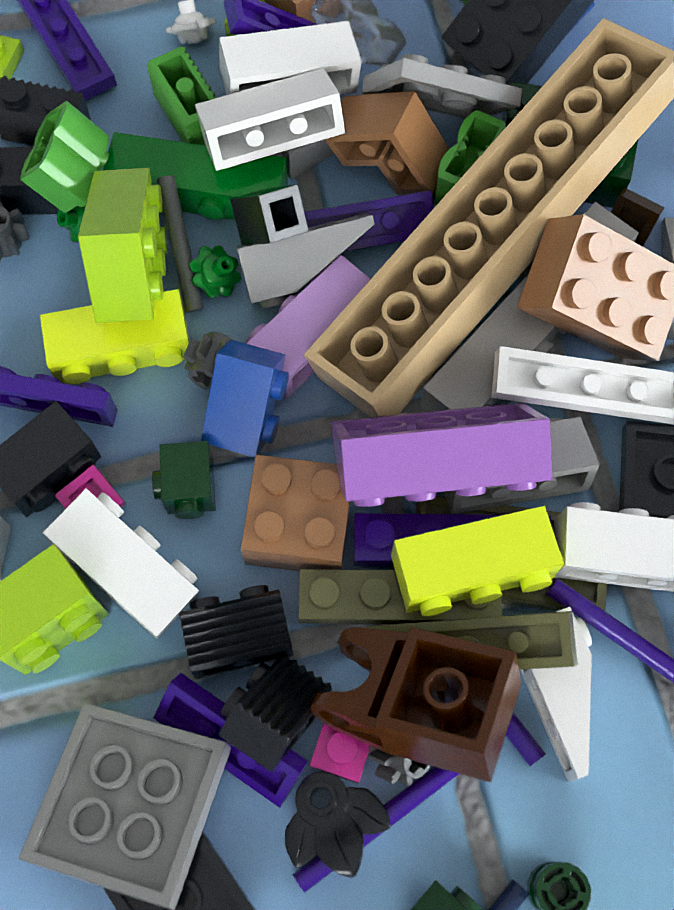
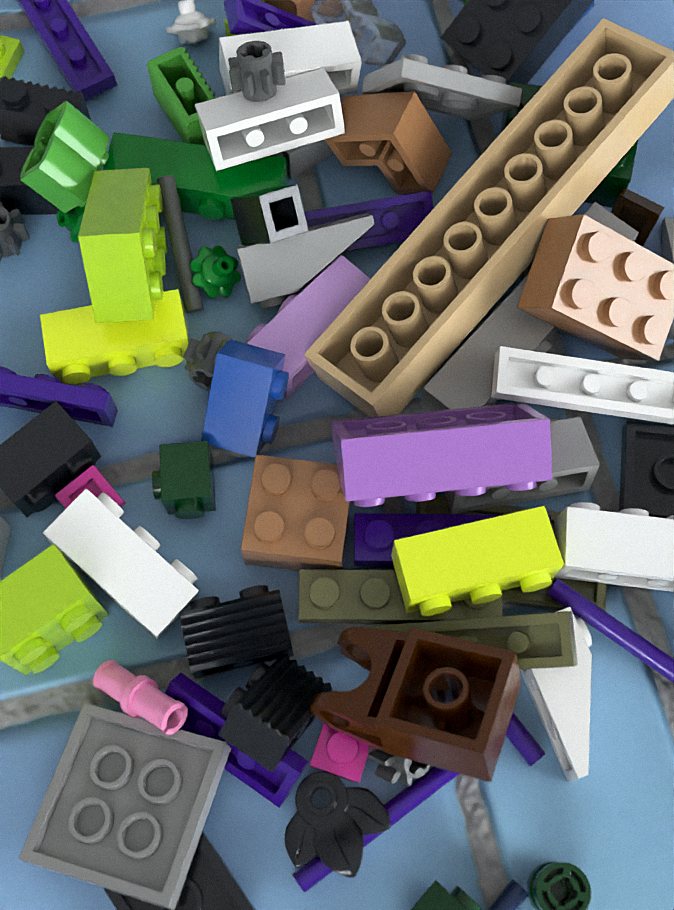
bright green brick [434,110,506,207] -> none
none -> bright pink pin [93,660,188,735]
none -> dark grey gear [228,41,286,102]

